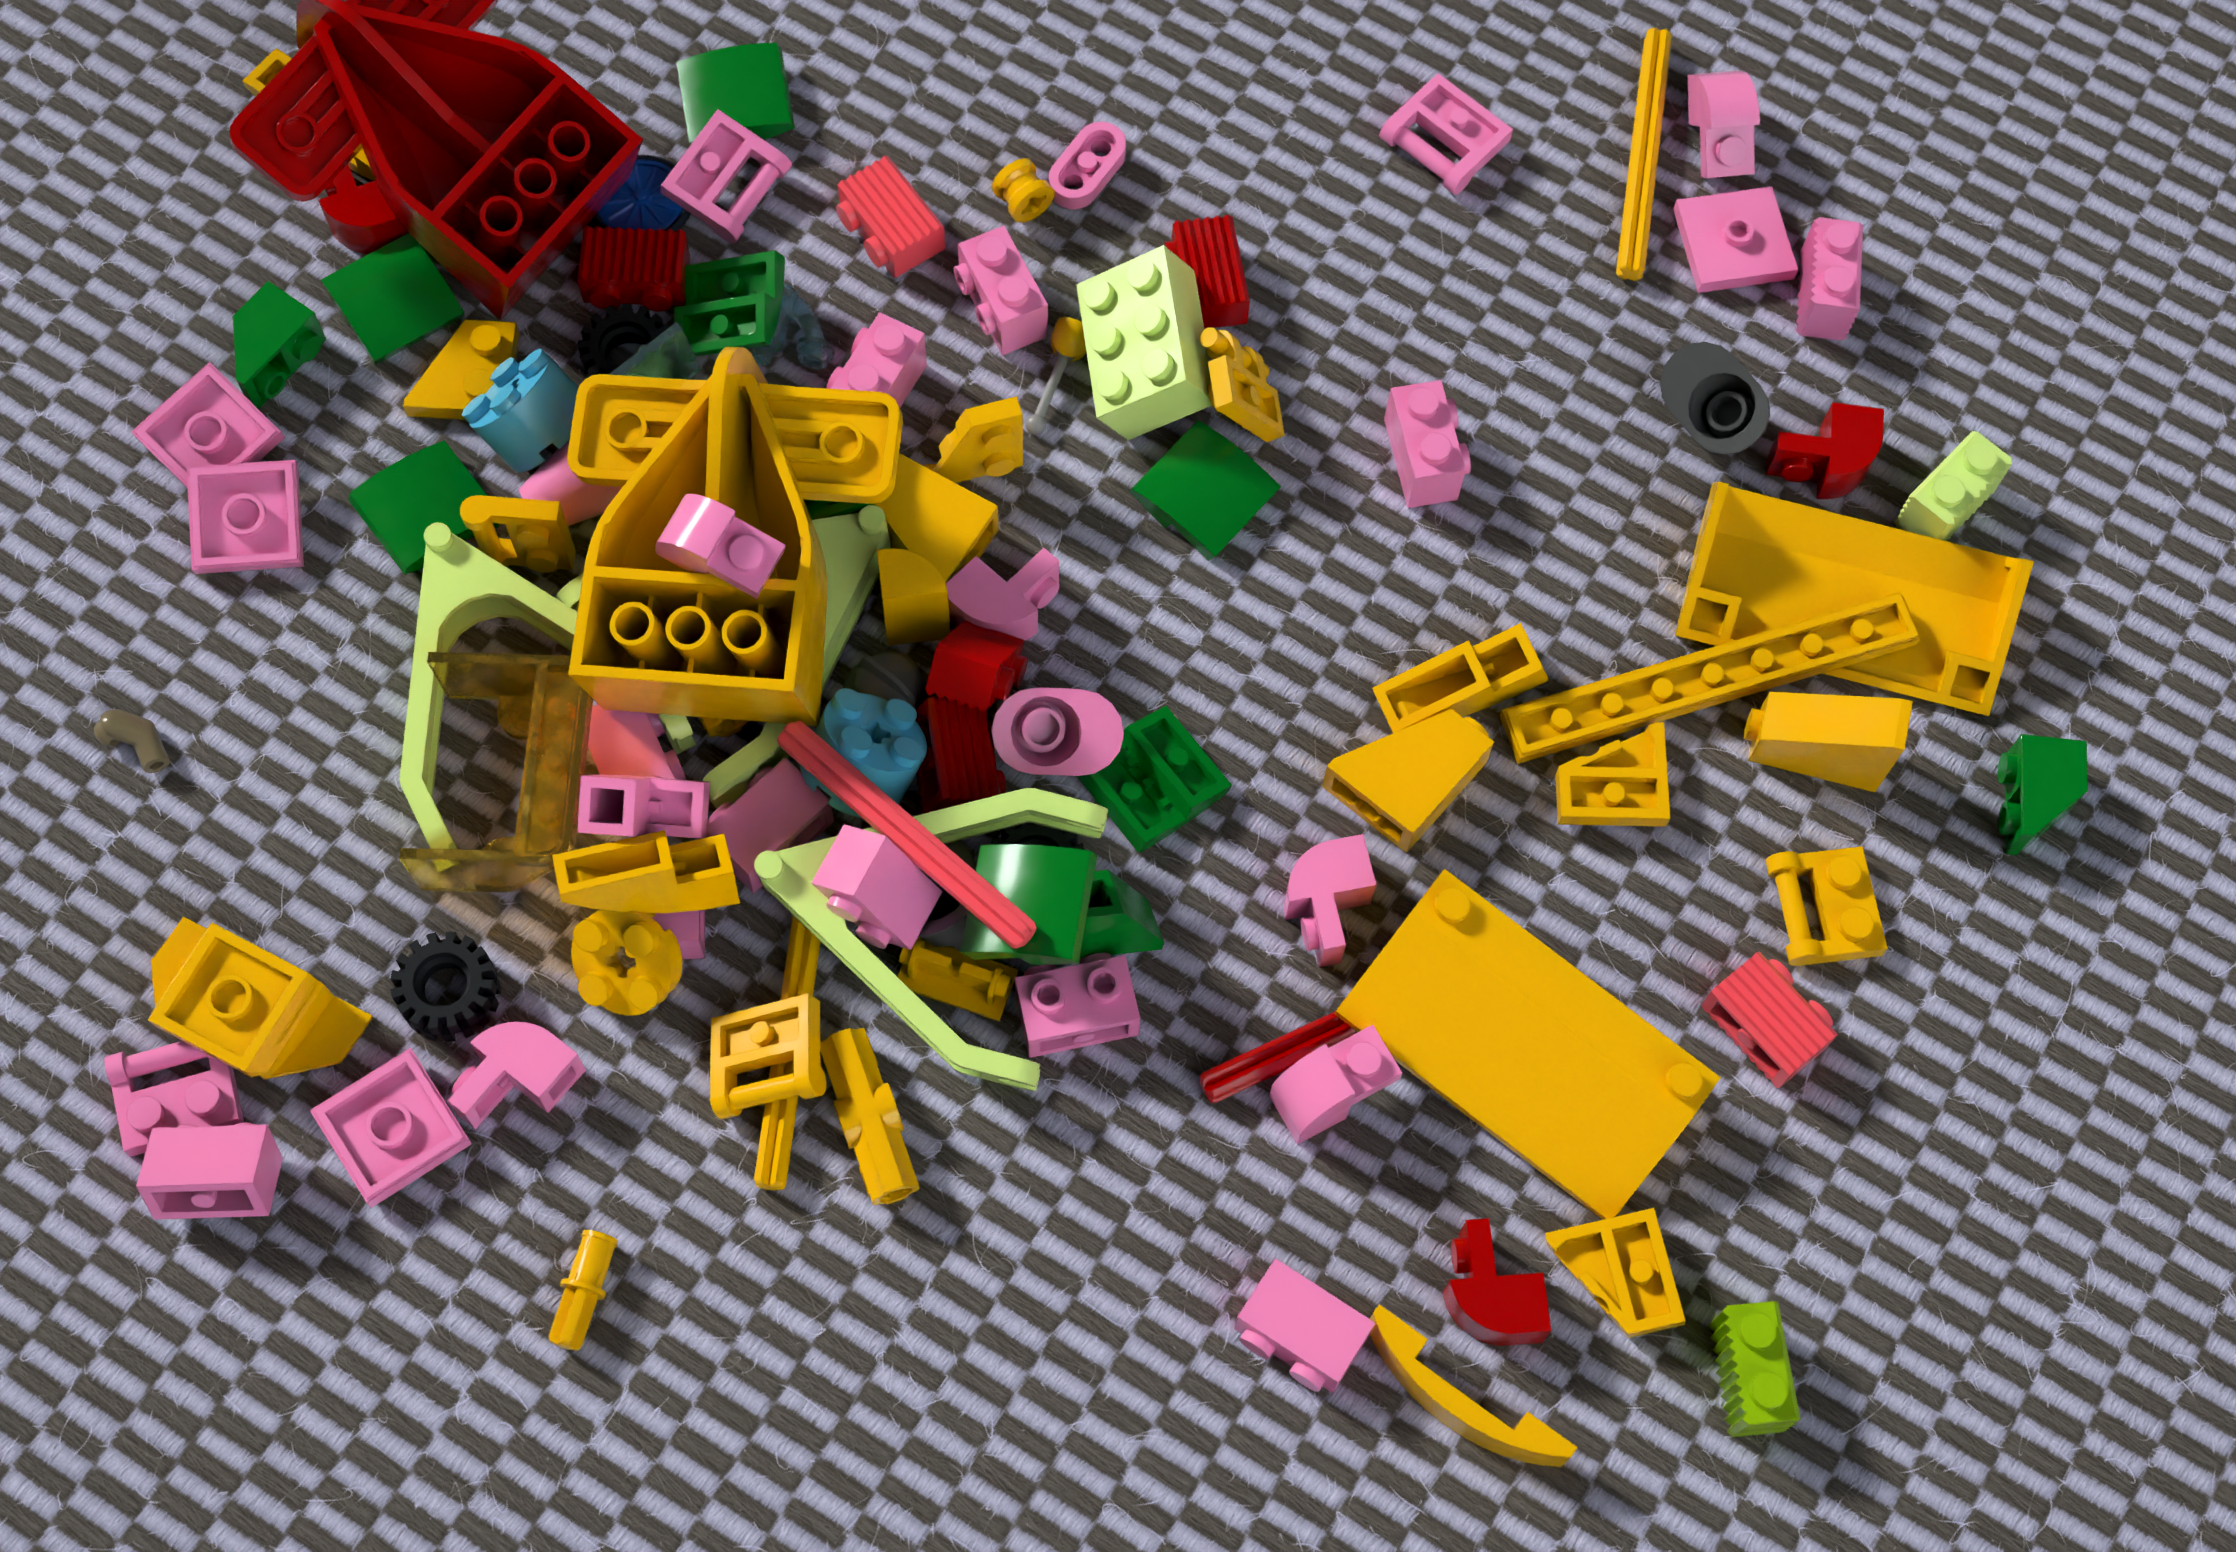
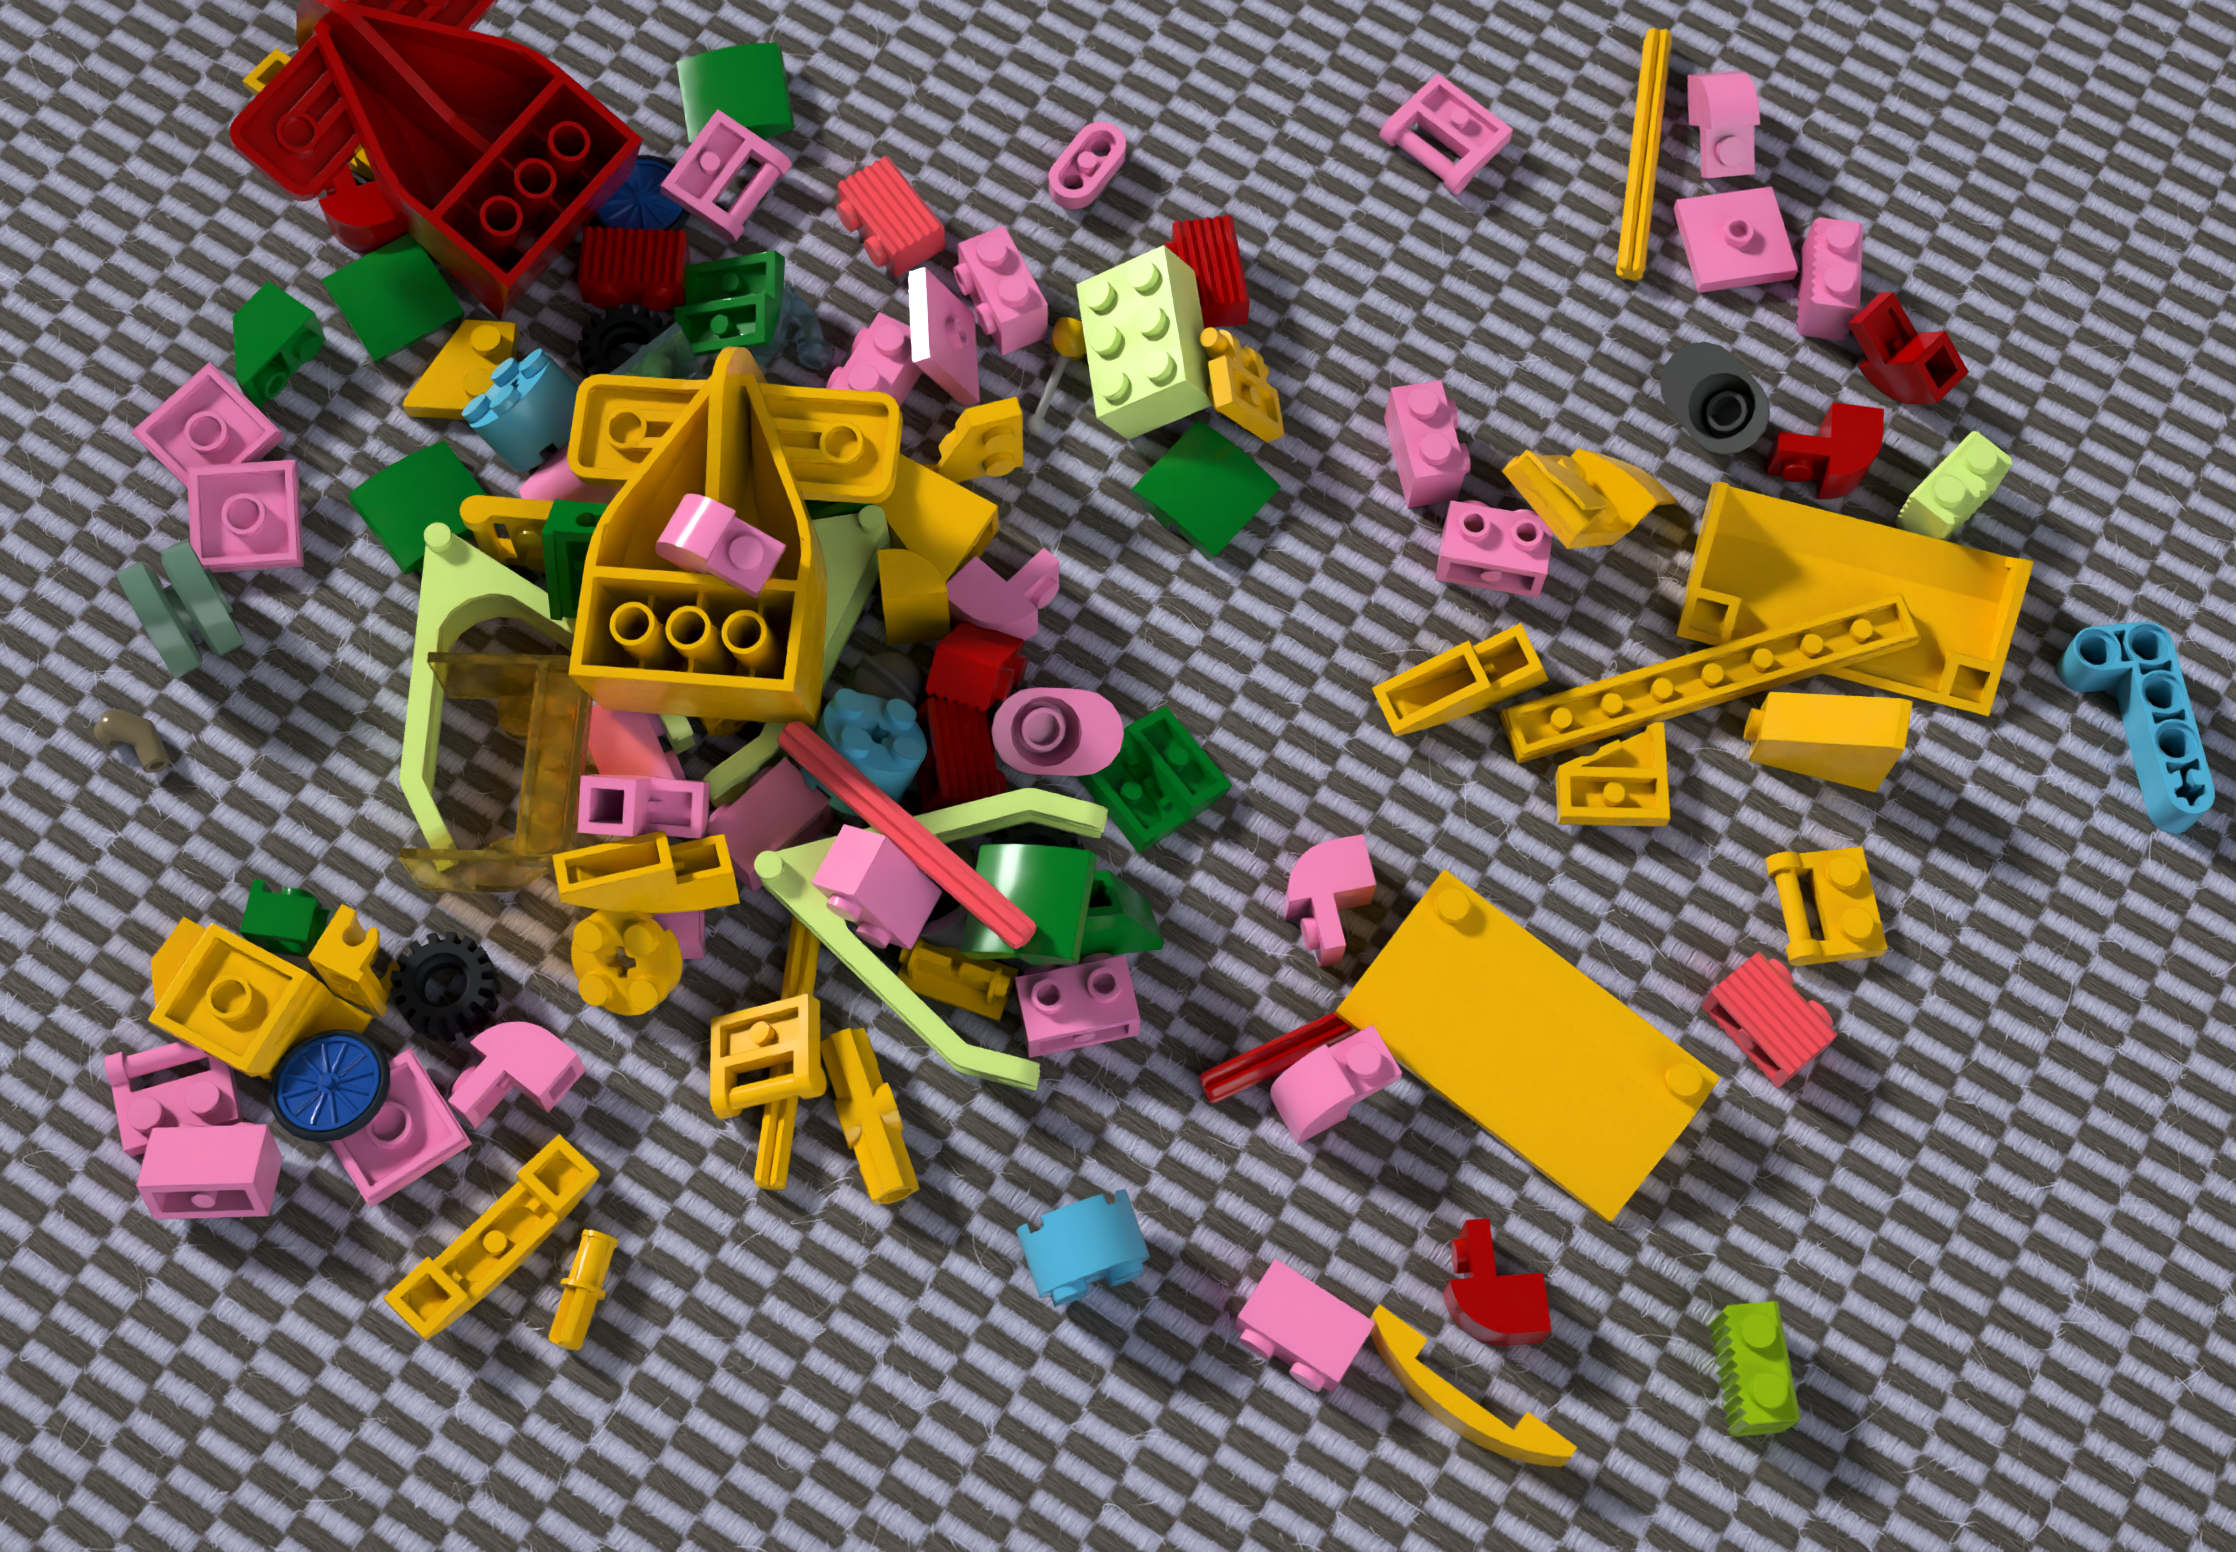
yellow wheel [992,158,1055,223] -> none
yellow slope [1322,709,1494,853] -> none
yellow wing [1545,1208,1686,1338] -> none
green slope [1997,734,2088,855] -> none
none -> sand green wheel [116,538,246,679]
none -> green brick [240,879,336,958]
none -> blue wheel [269,1029,390,1142]
none -> yellow hinge [308,904,400,1018]
none -> yellow slope [383,1134,600,1341]
none -> green hinge [541,499,608,621]
none -> bright pink plate [908,267,980,407]
none -> medium azure brick [1016,1189,1150,1307]
none -> bright pink brick [1435,500,1553,598]
none -> yellow piece [1502,448,1677,549]
none -> red brick [1847,292,1969,405]
none -> medium azure beam [2056,622,2215,834]

